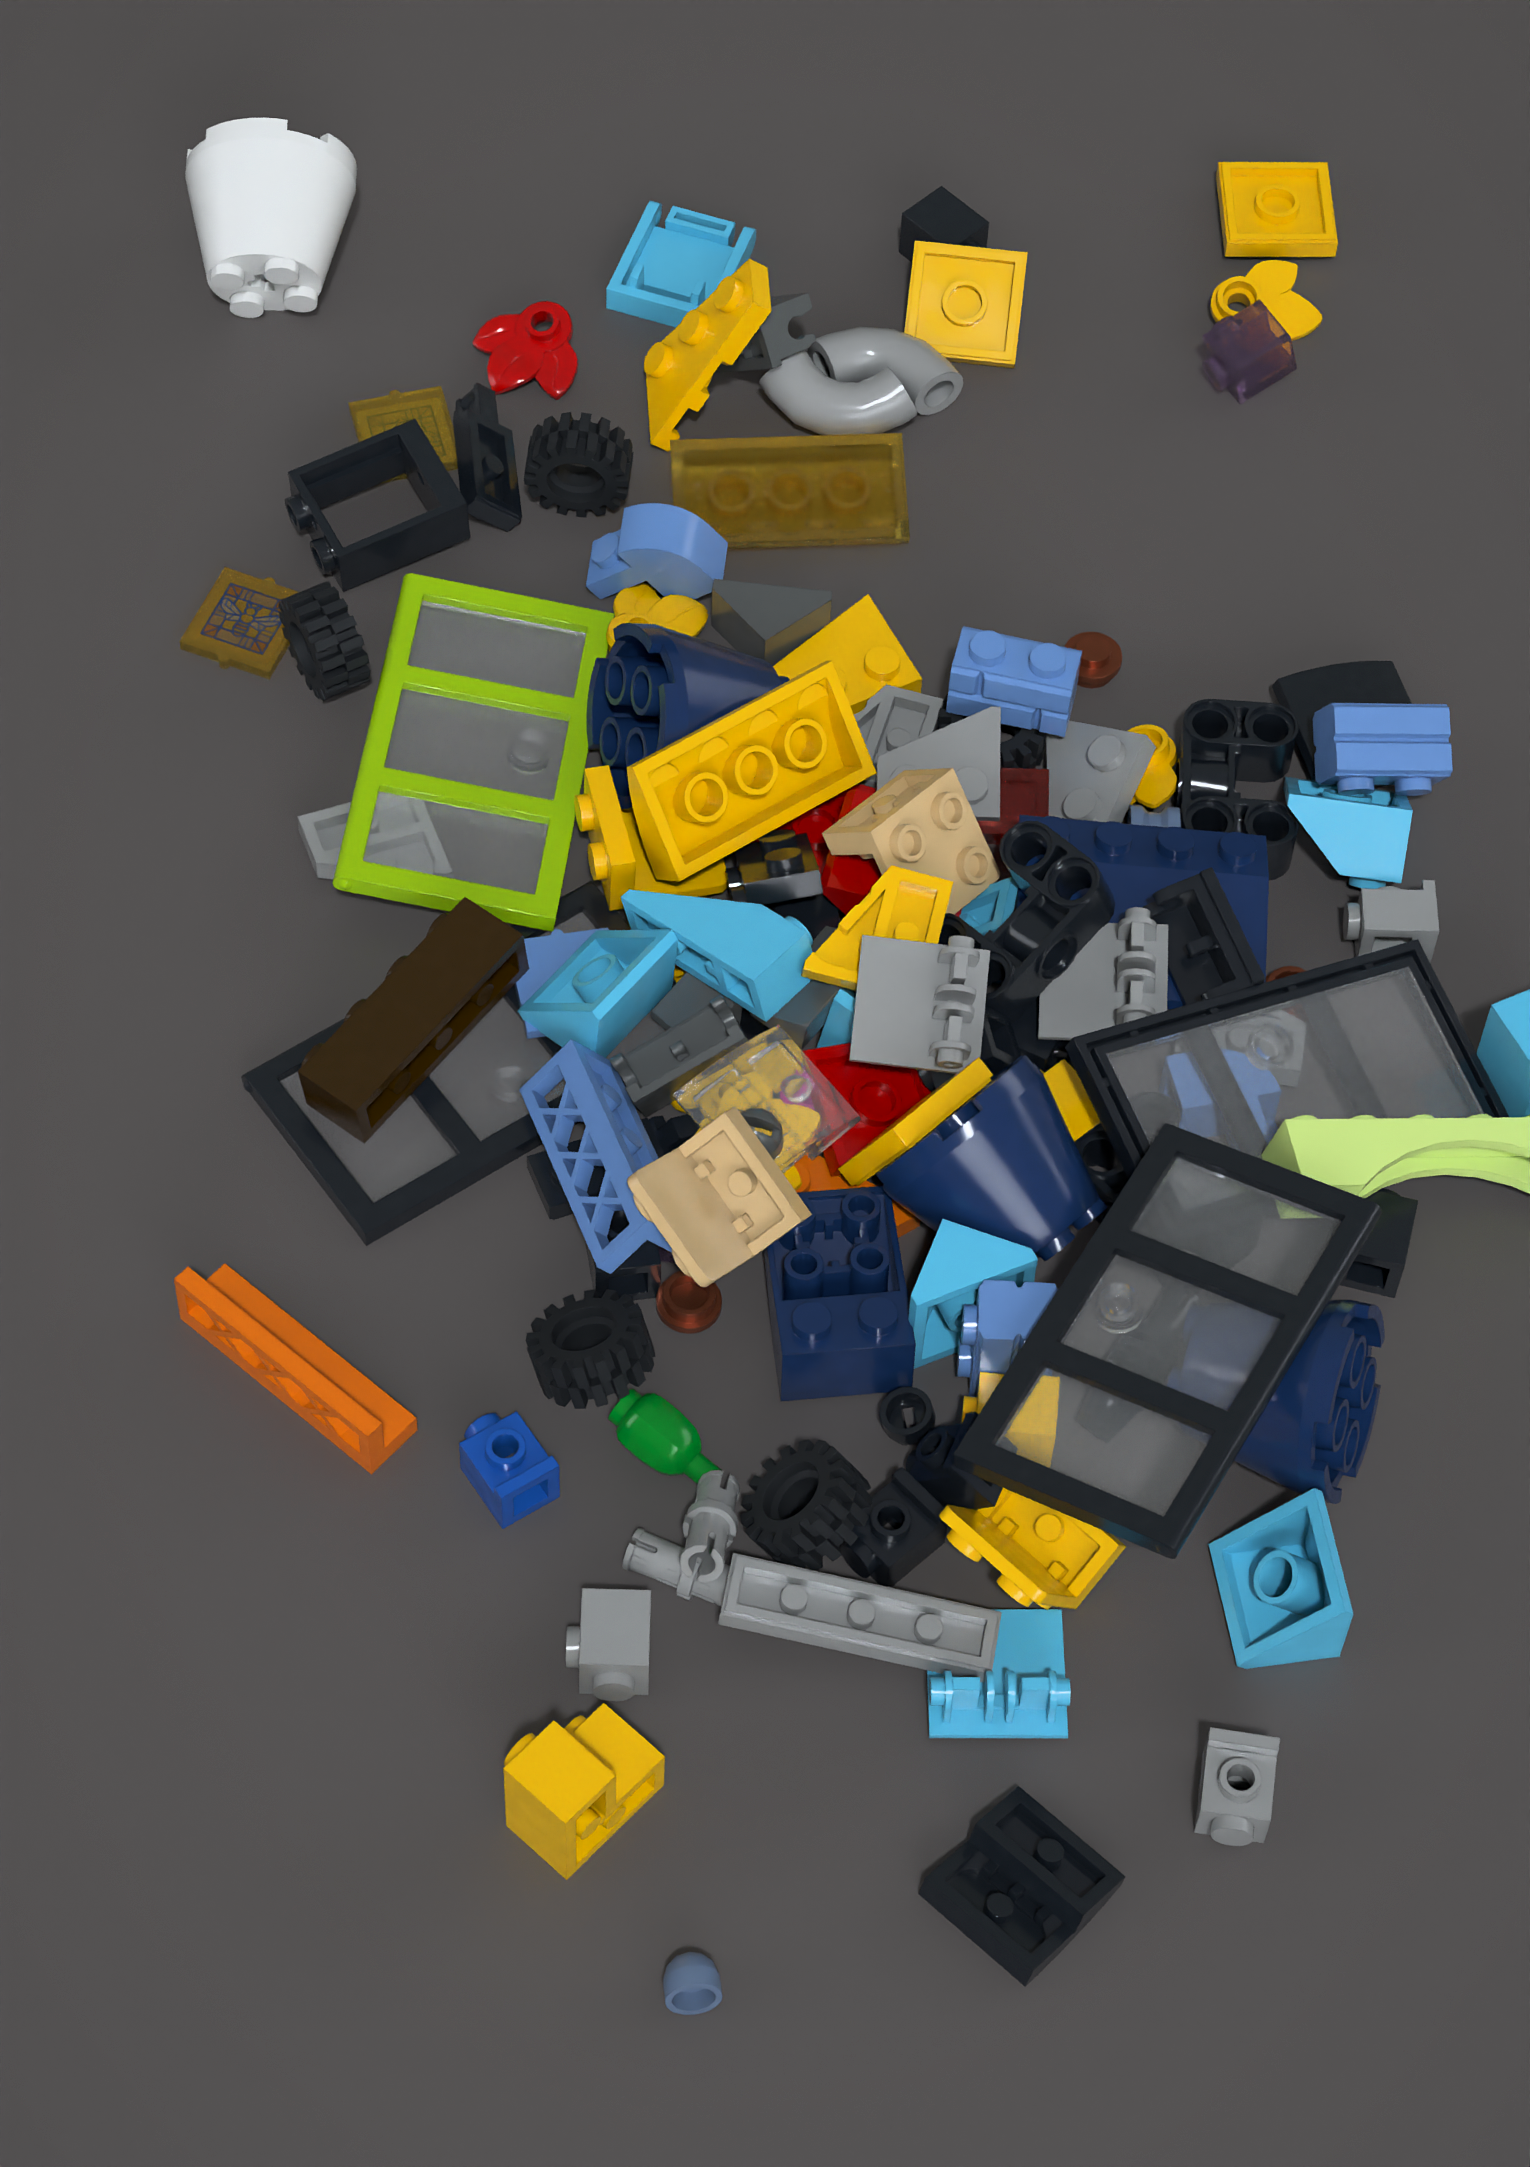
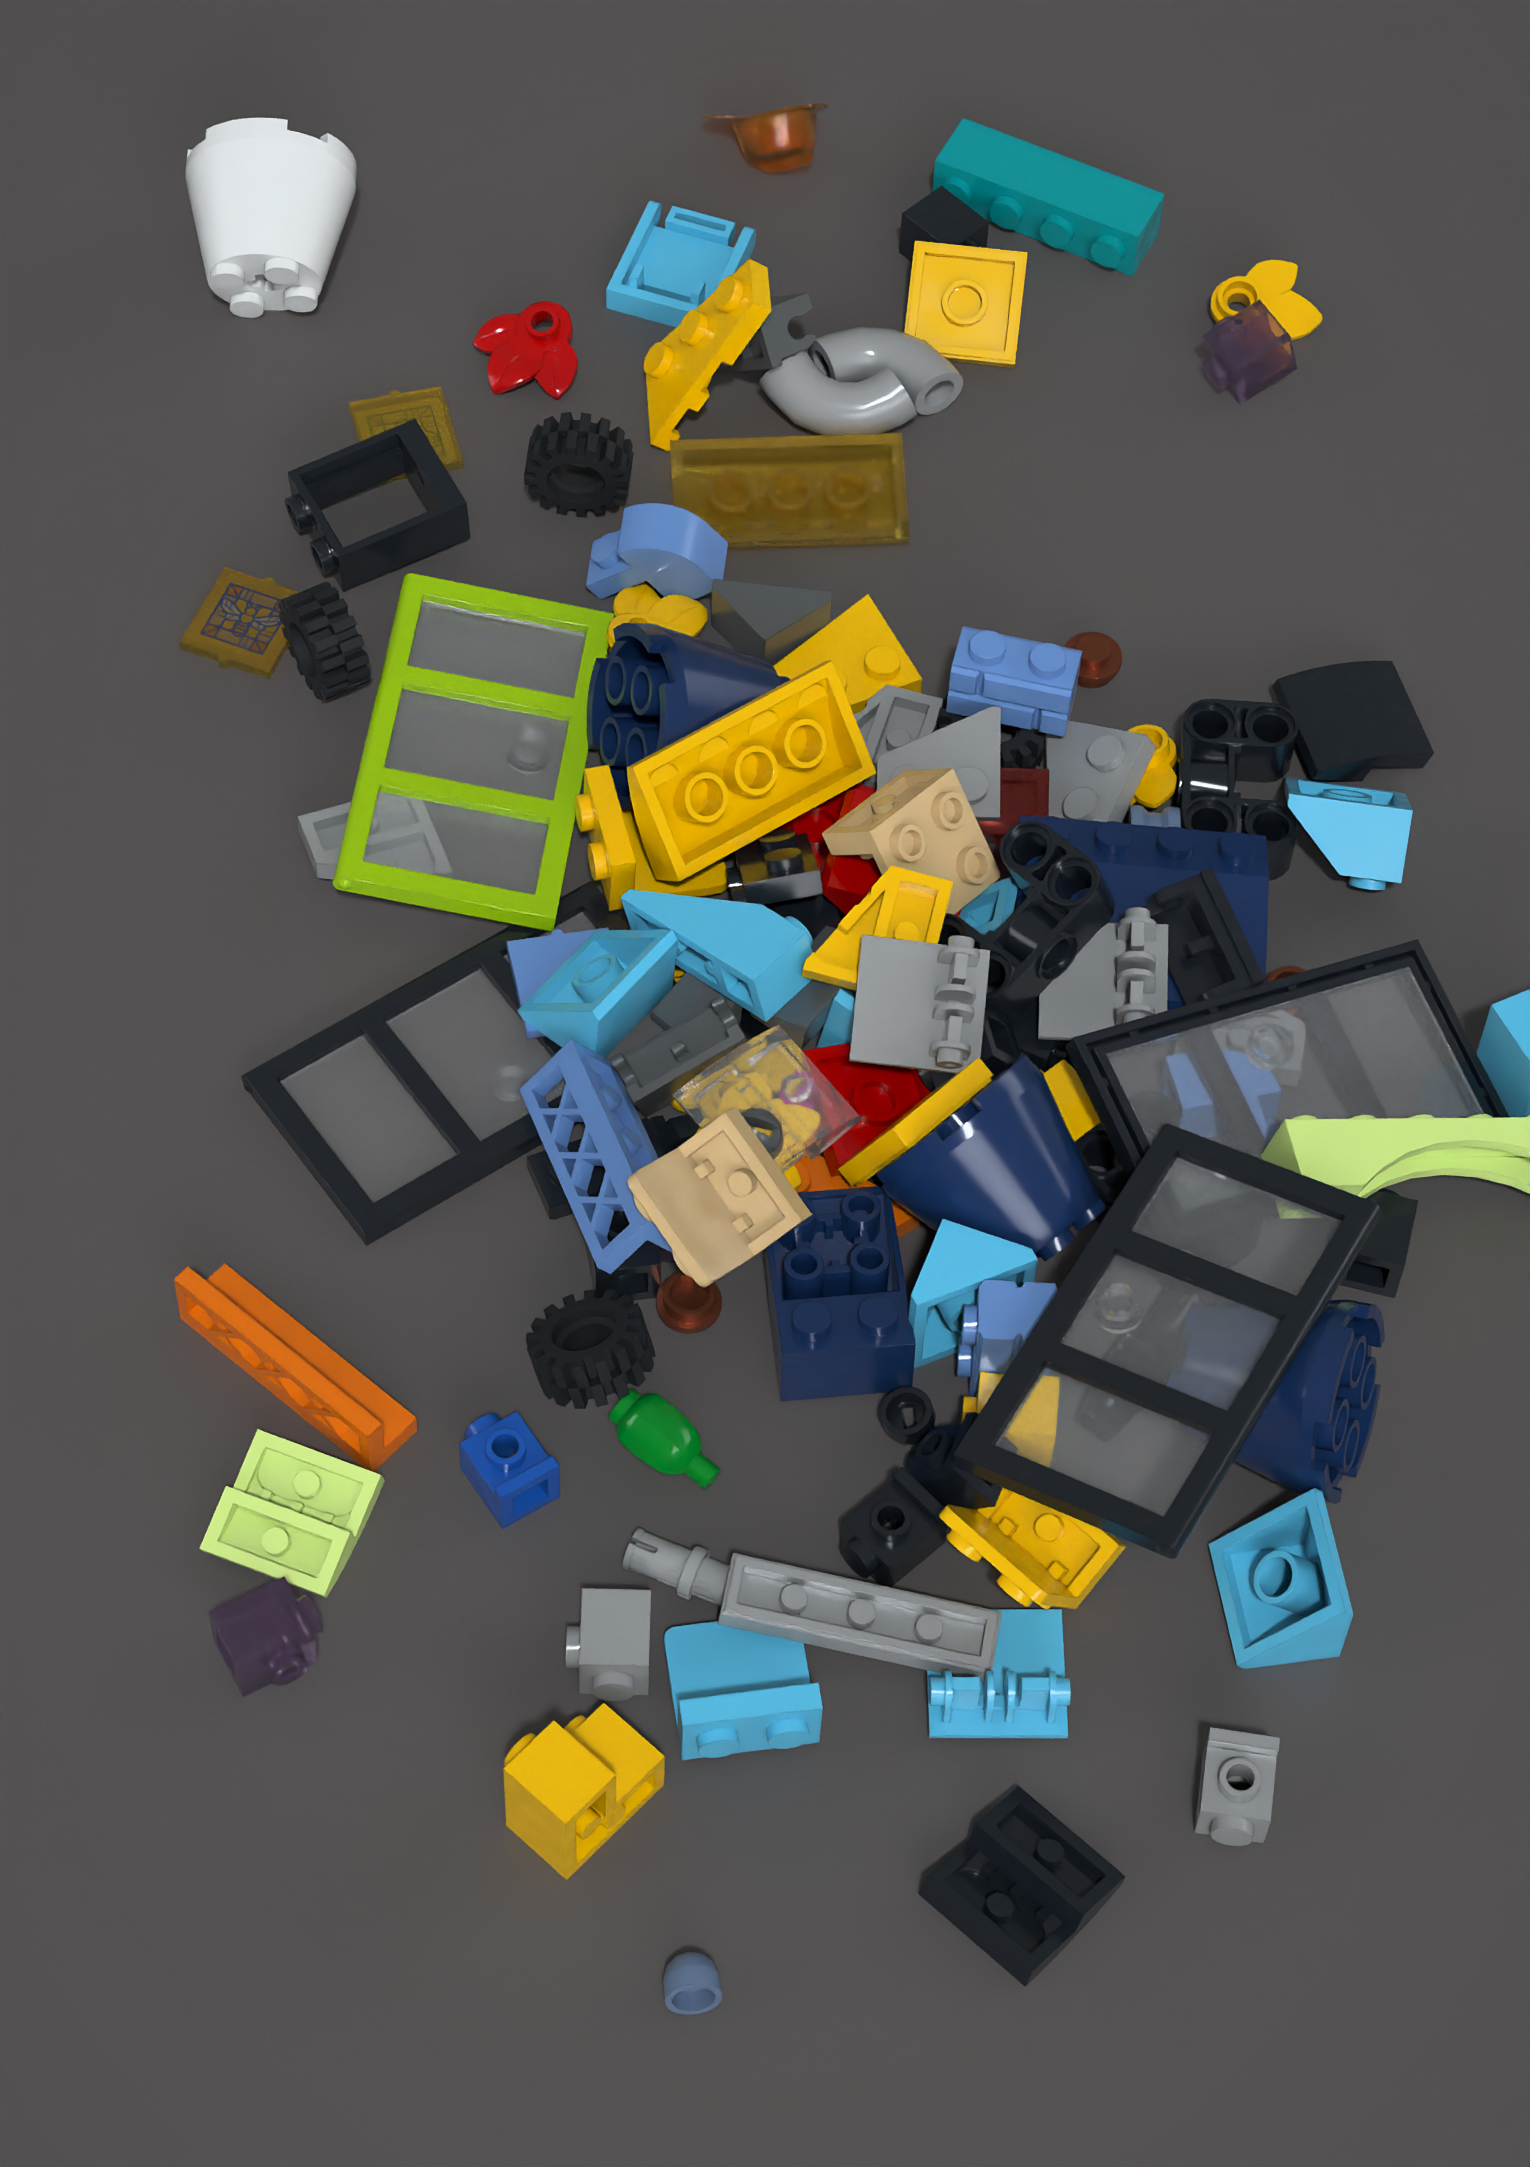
dark brown brick [298,897,529,1144] -> none
black hinge [453,383,522,532] -> none
light grey pin [680,1470,740,1582] -> none
black tyre [740,1439,872,1570] -> none
yellow plate [1216,162,1338,257] -> none
medium blue brick [1312,703,1453,796] -> none
light grey brick [1343,880,1439,963] -> none
none -> yellowish green slope [199,1429,385,1598]
none -> clear purple brick [208,1577,323,1697]
none -> medium azure bracket [664,1621,823,1760]
none -> clear orange piece [702,103,828,172]
none -> teal brick [932,118,1165,277]

